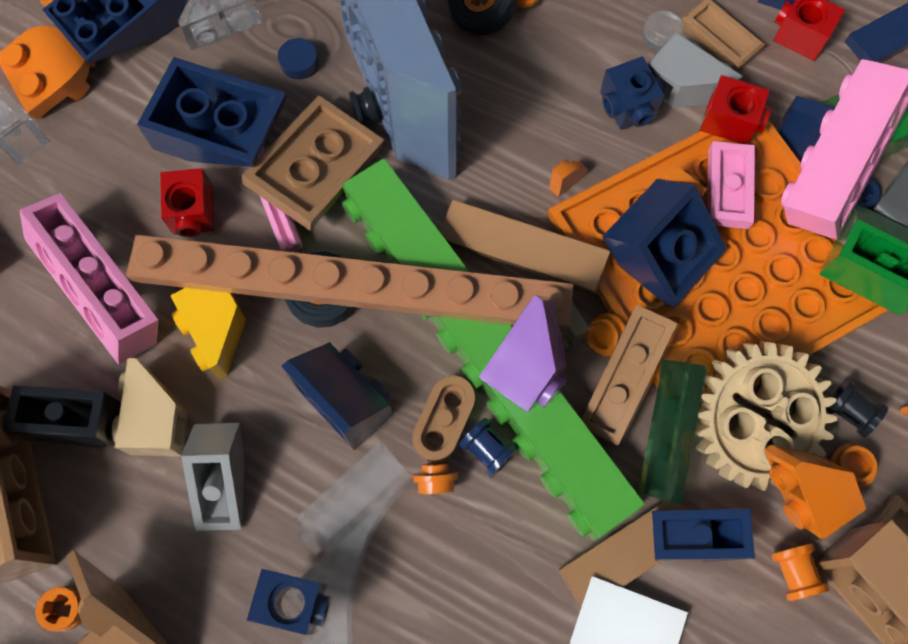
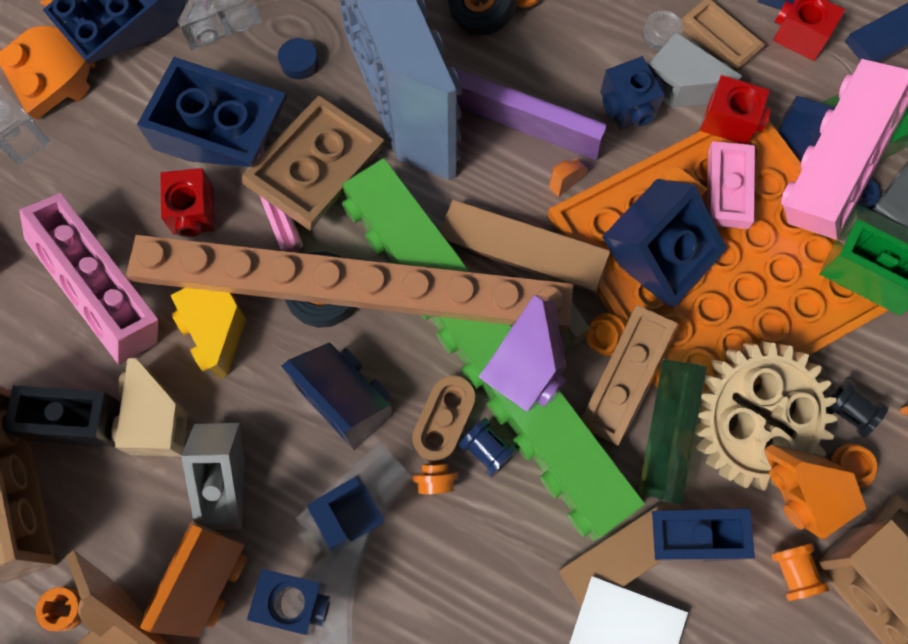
black bush [349,86,379,125] -> none
none -> orange slope [140,520,247,638]
none -> dark blue panel [306,475,384,552]
none -> medium lavender tile [446,66,606,161]

